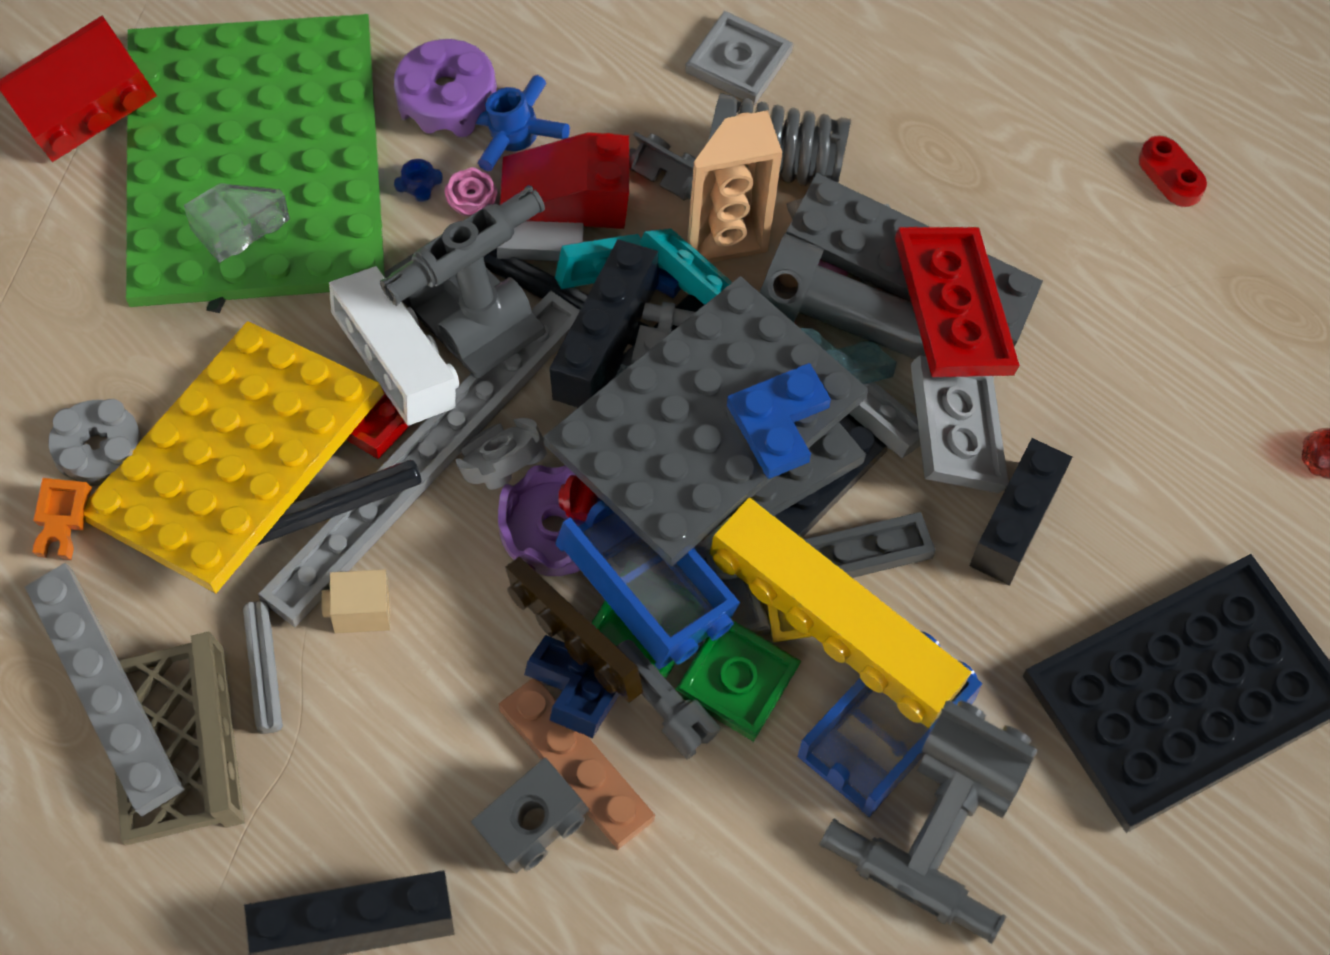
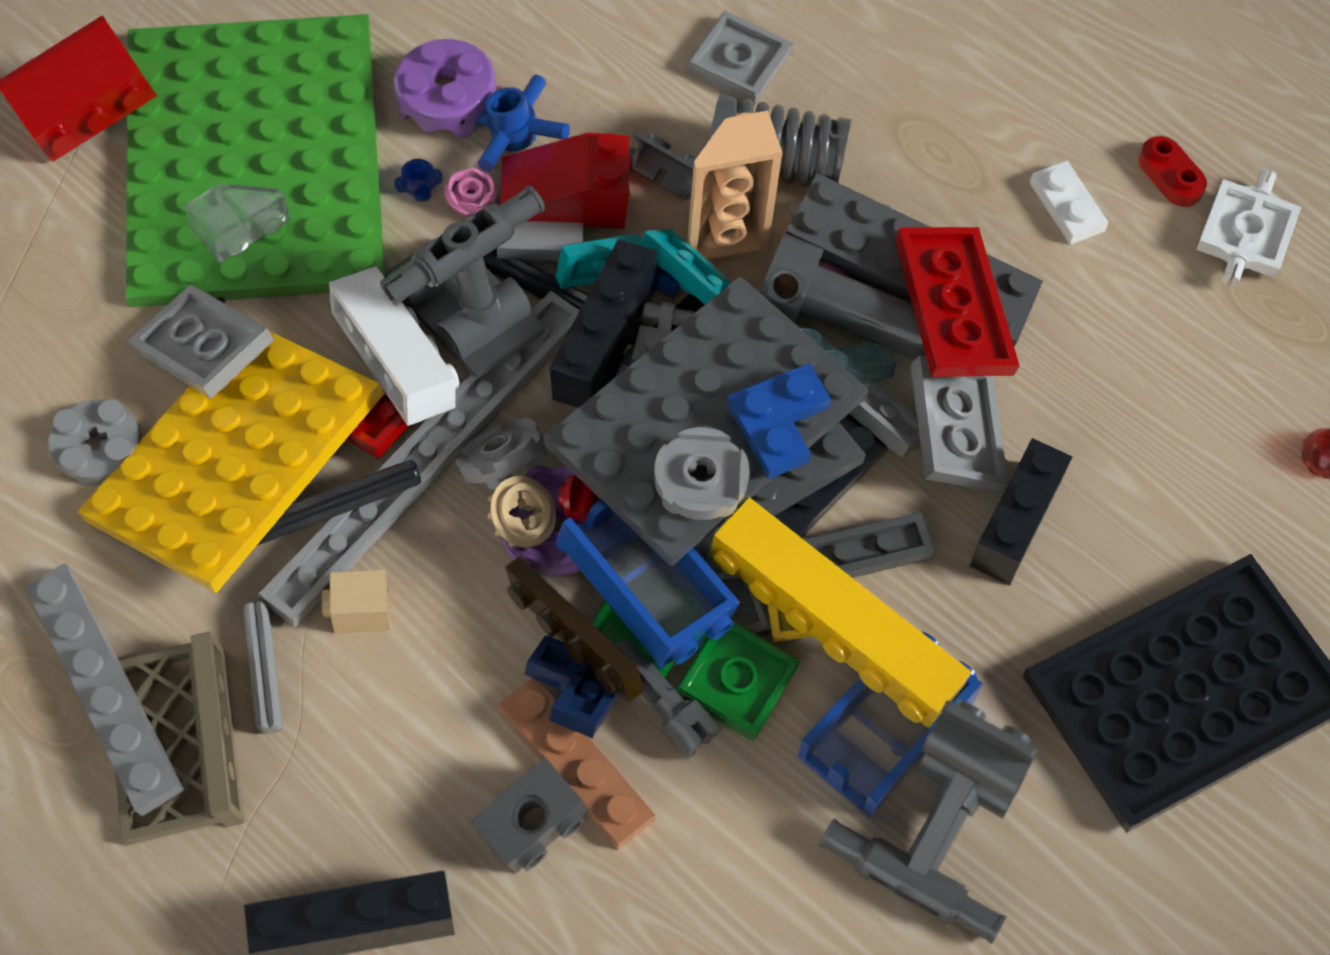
orange plate [32,478,92,560] -> none
none -> light grey plate [128,284,274,399]
none -> tan gear [486,476,556,549]
none -> light grey plate [654,427,749,520]
none -> white plate [1030,160,1108,245]
none -> white plate [1196,169,1301,286]

